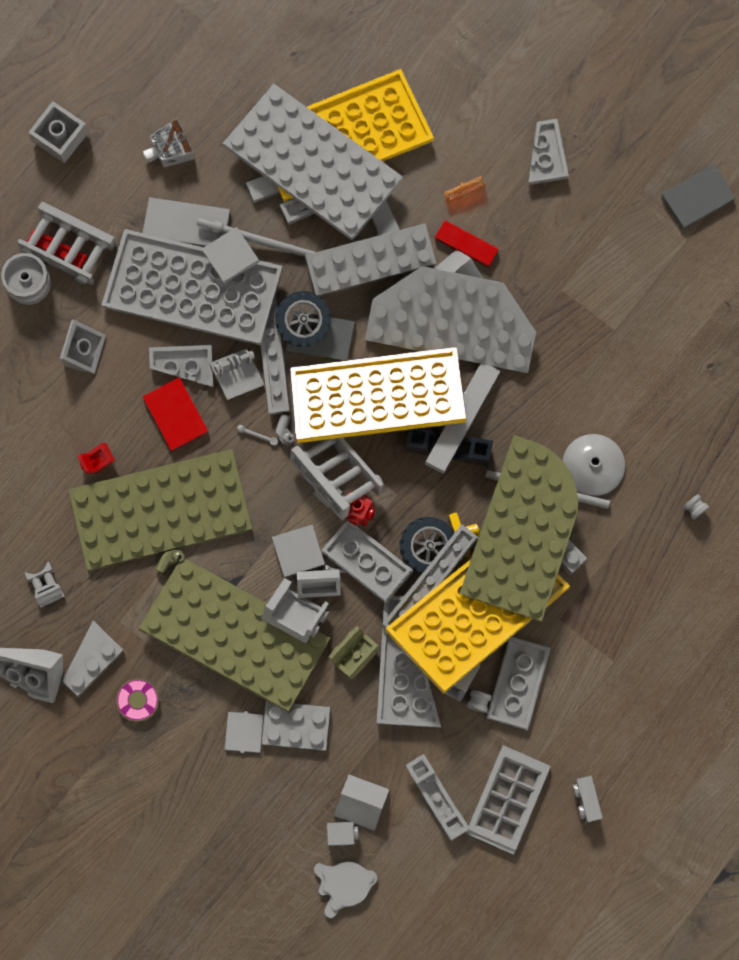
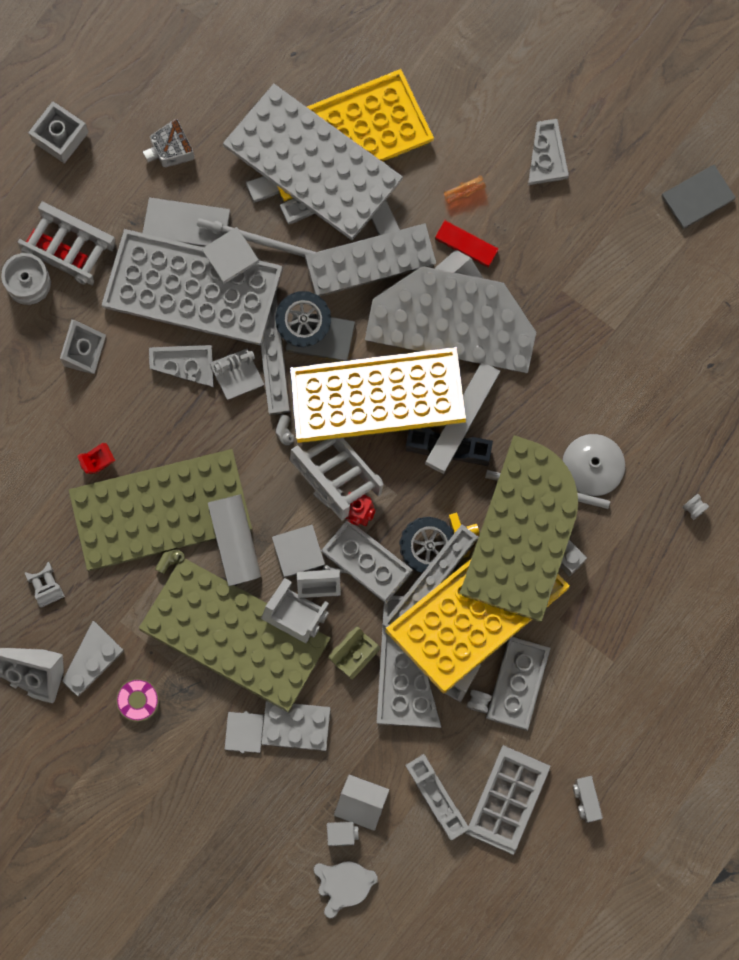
red tile [142,377,209,451] -> none
light grey hinge [237,425,278,446] -> none
none -> light grey brick [208,494,261,586]

